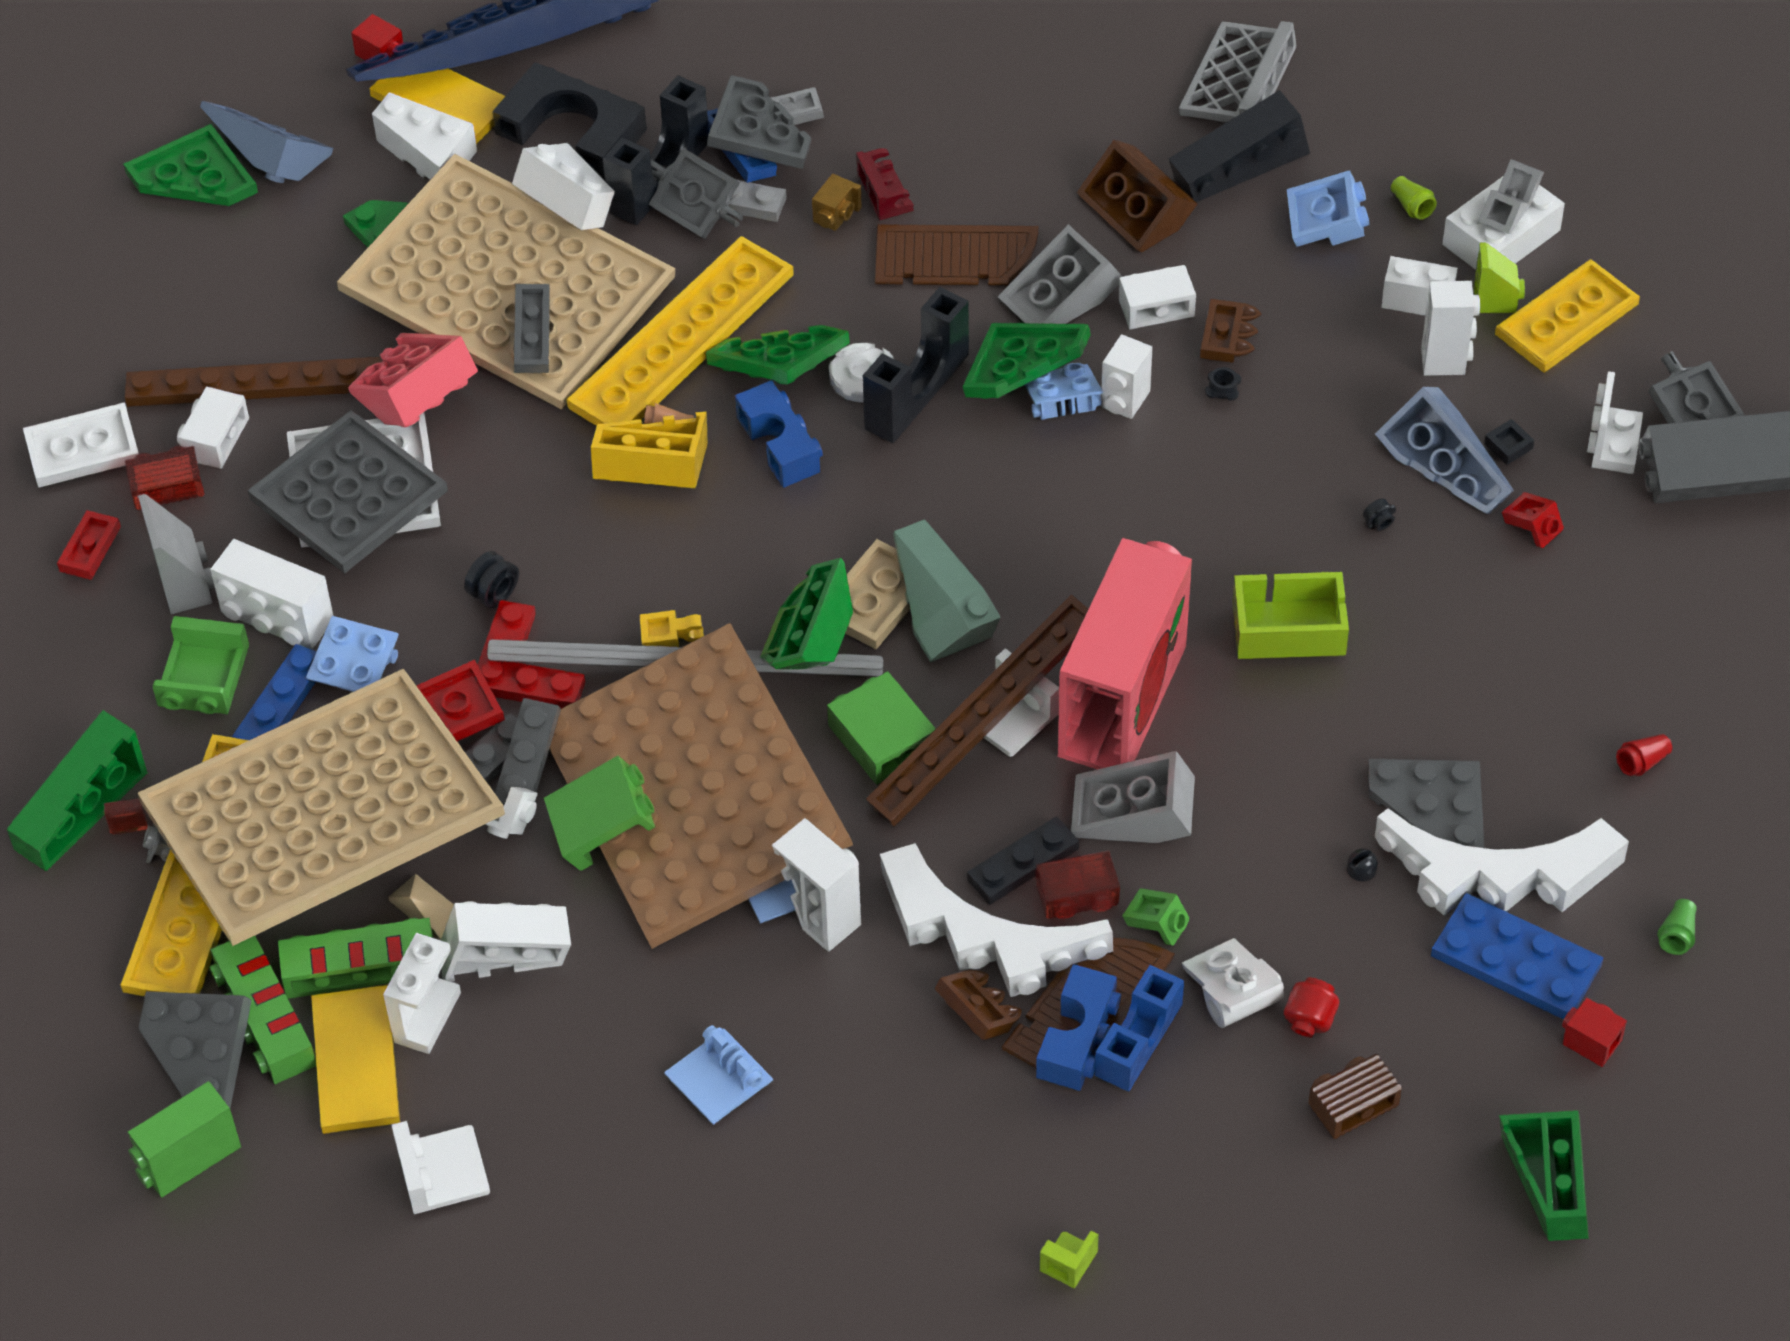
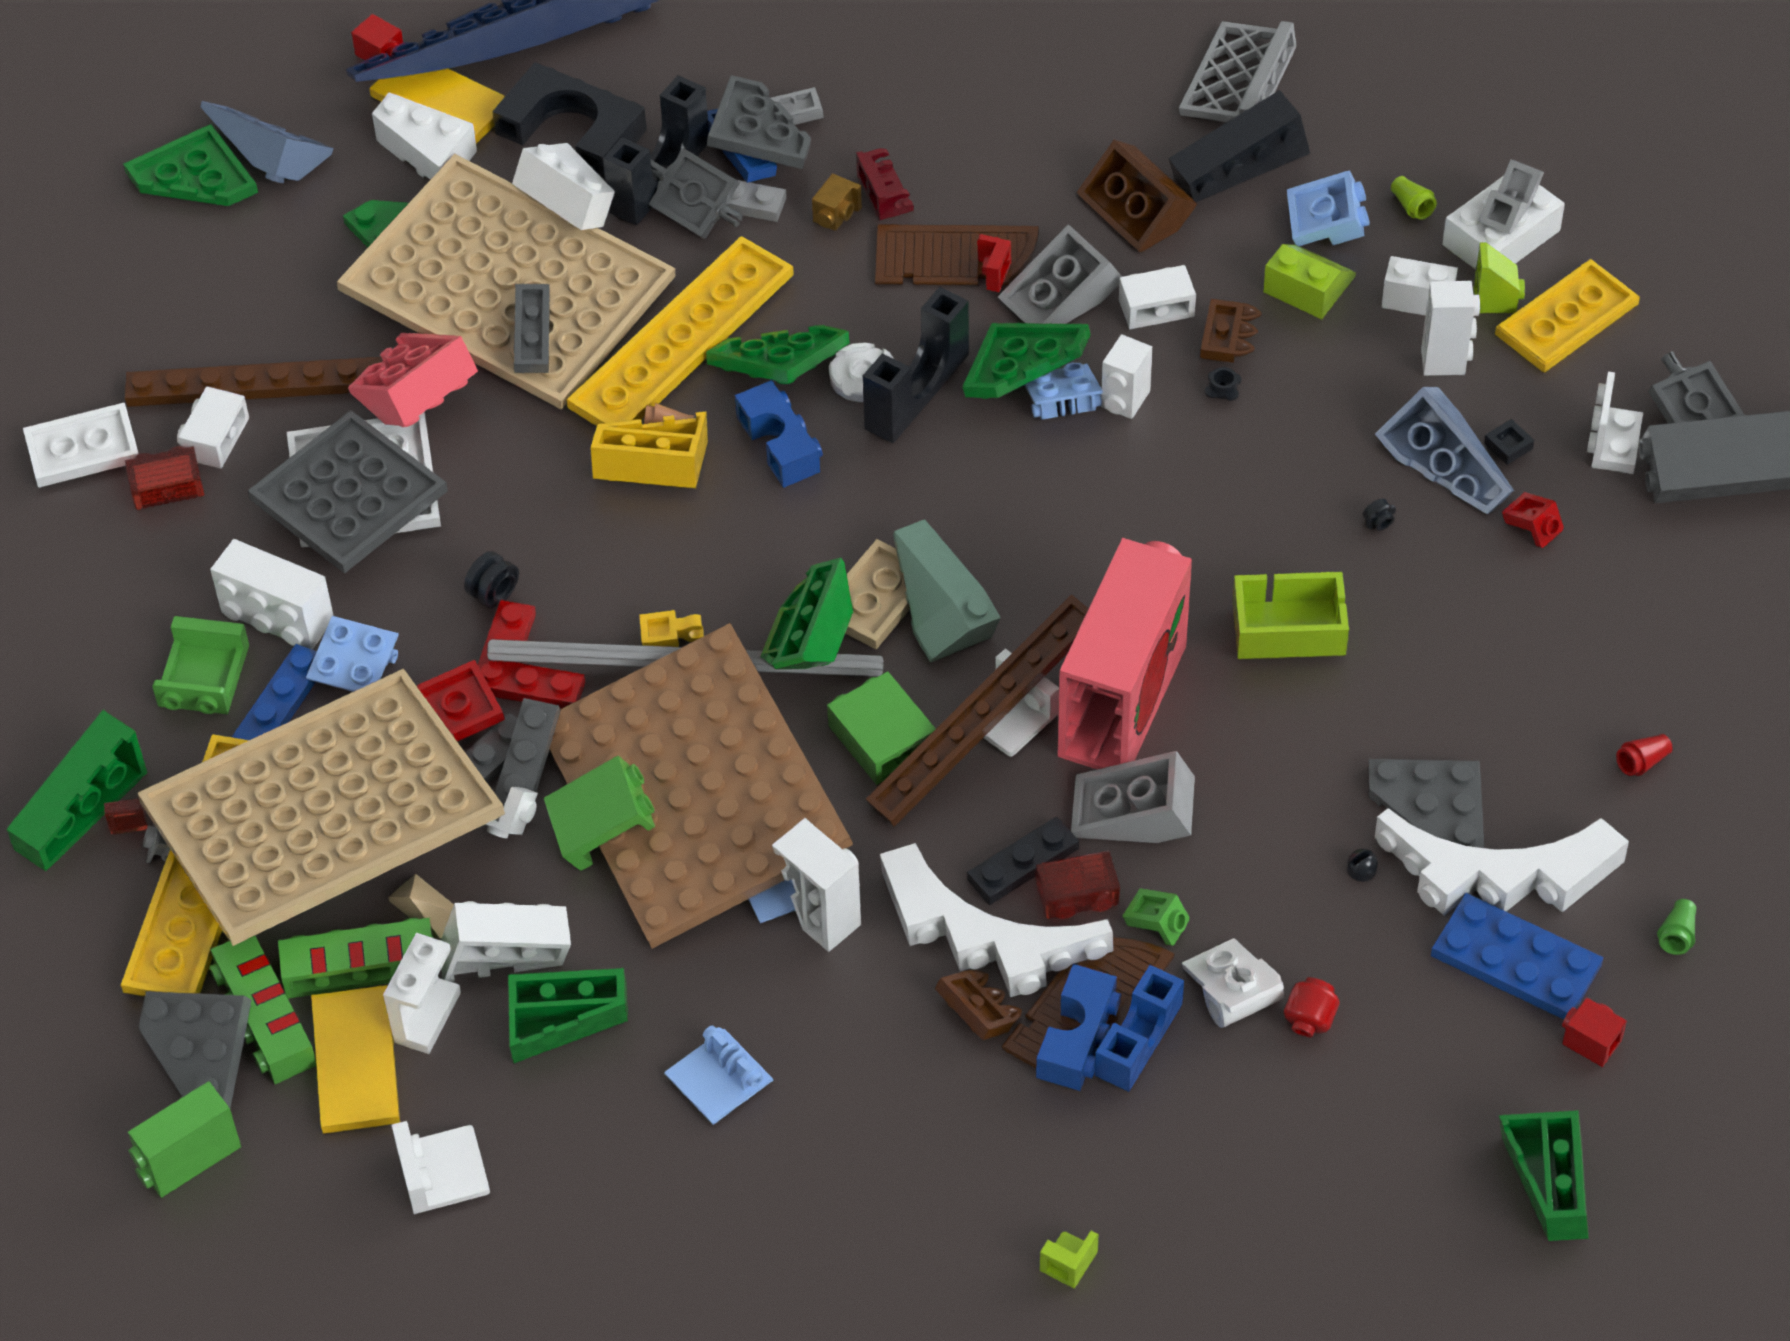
red plate [57,510,121,580] -> none
light grey slope [138,494,215,614] -> none
reddish brown brick [1308,1054,1402,1139] -> none
none -> green wedge [508,968,628,1063]
none -> red bracket [977,234,1012,292]
none -> lime slope [1263,244,1356,320]

